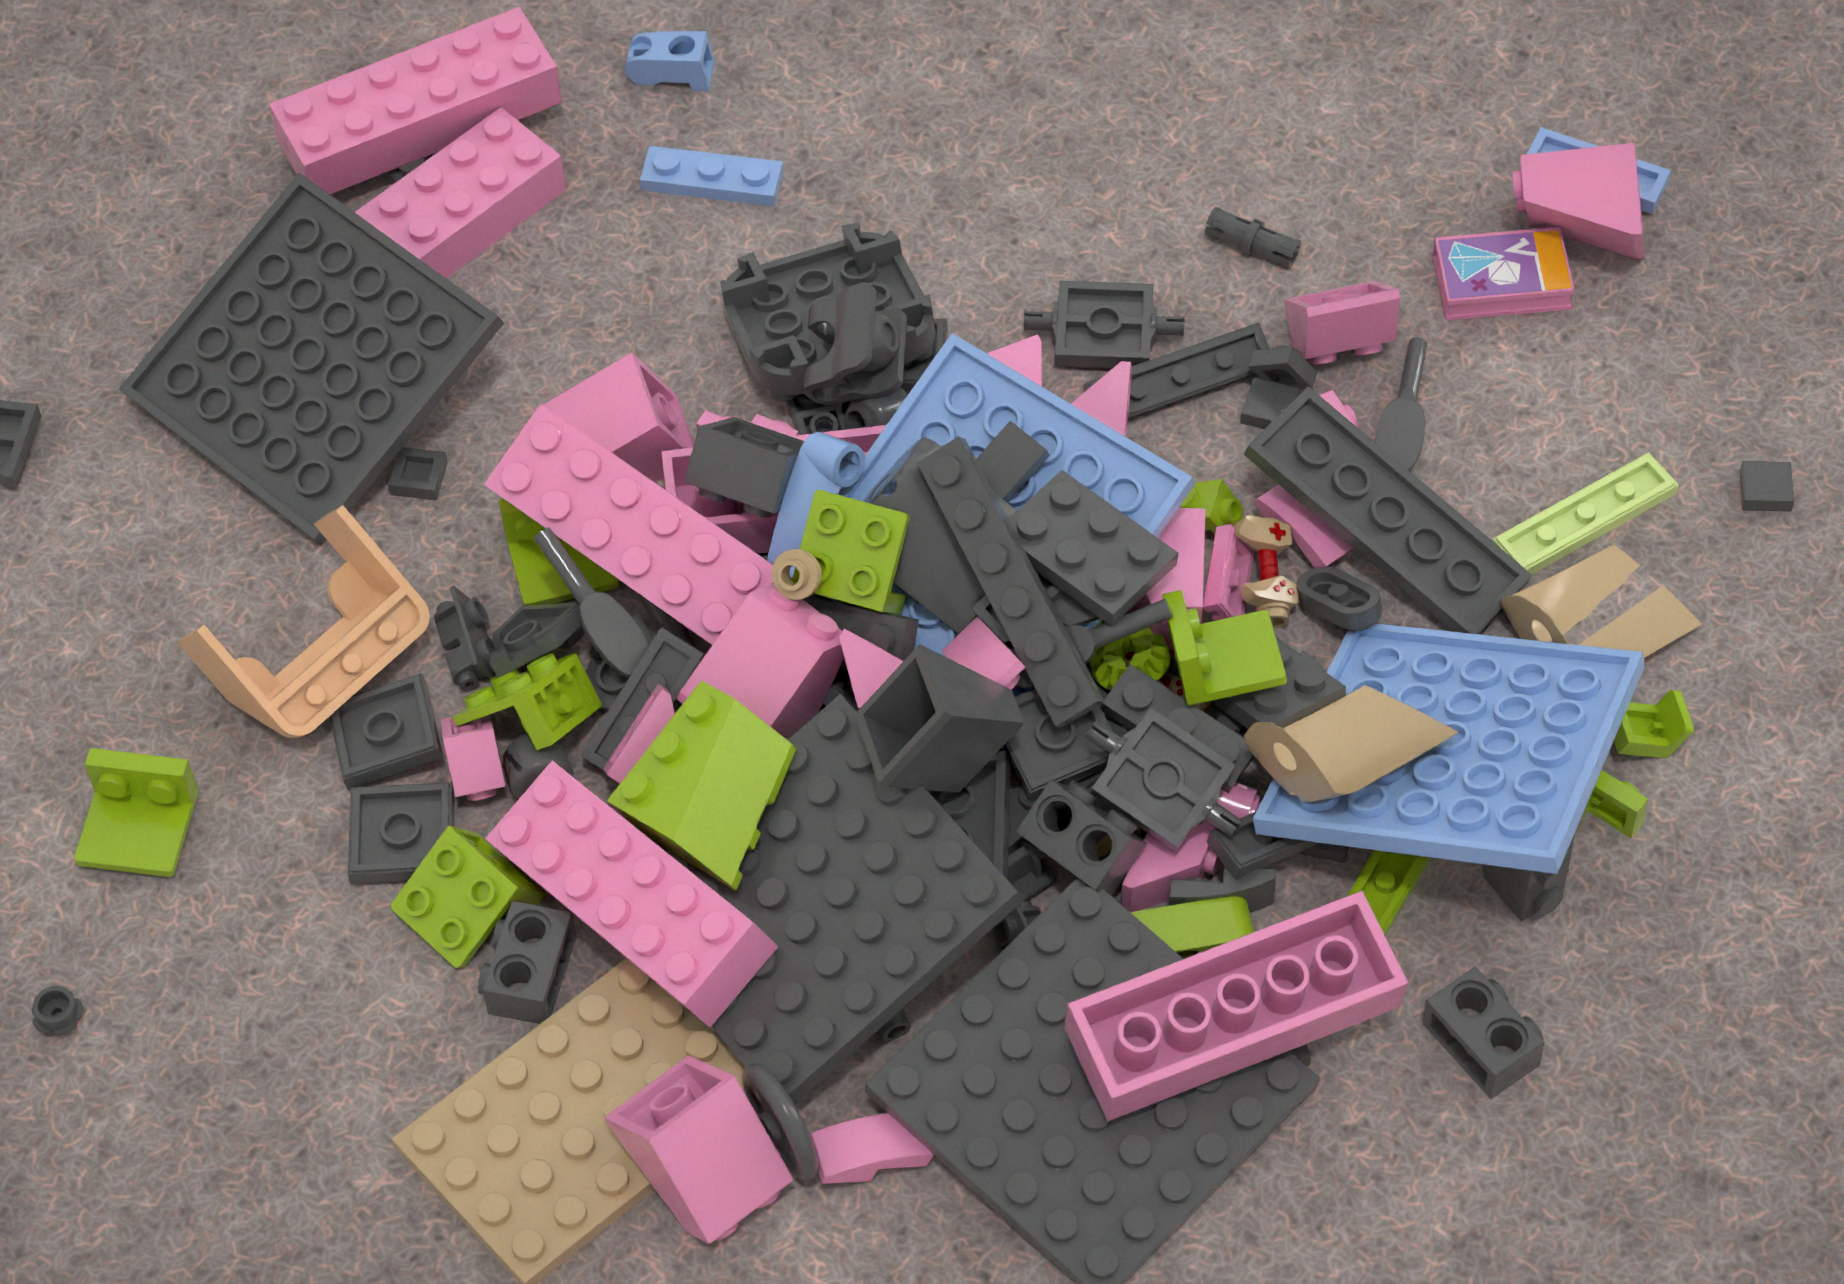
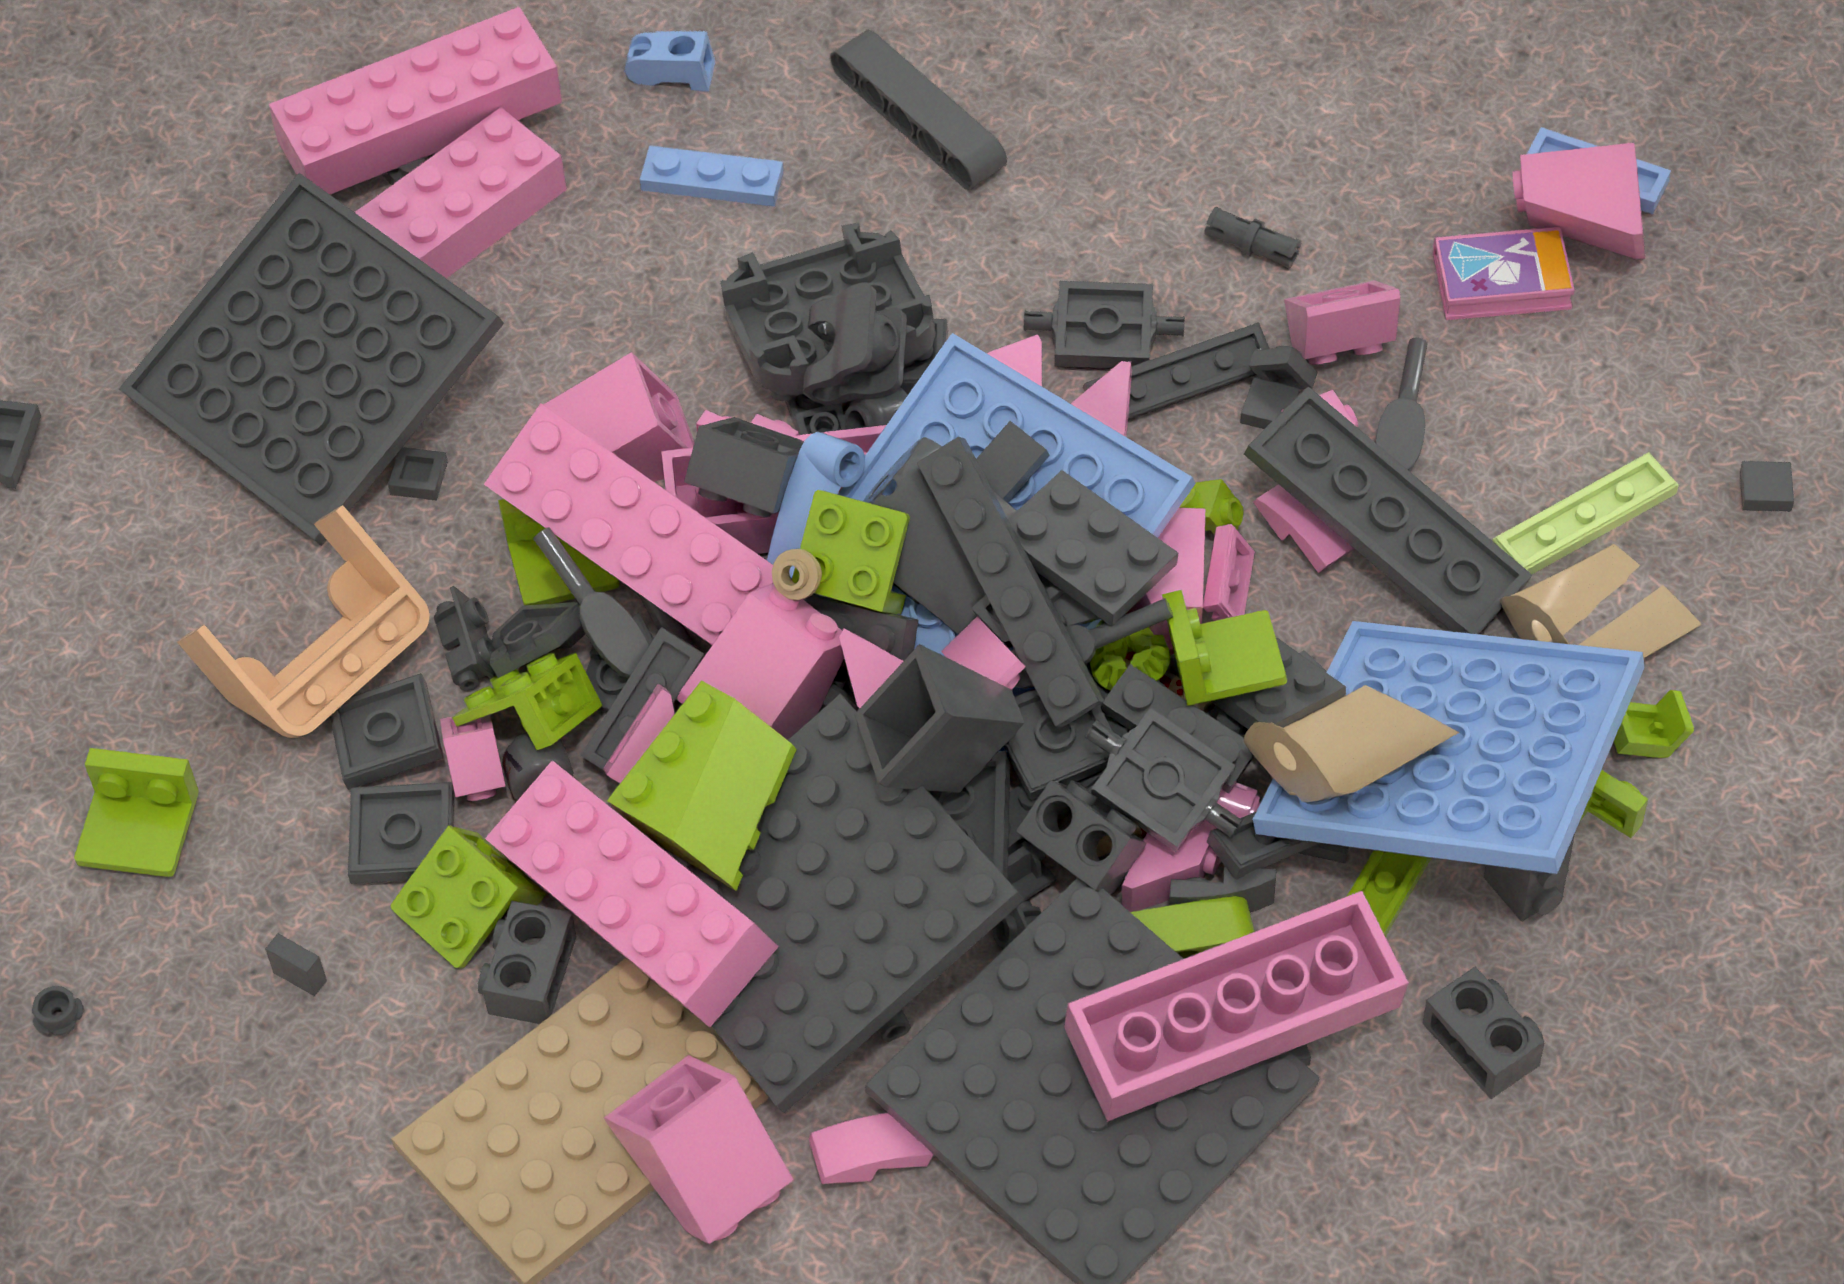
dark grey plate [742,1063,819,1180] -> none
tan piece [1234,515,1299,628] -> none
dark grey plate [1297,567,1382,631] -> none
none -> dark grey tile [265,933,327,996]
none -> dark grey beam [830,29,1007,190]

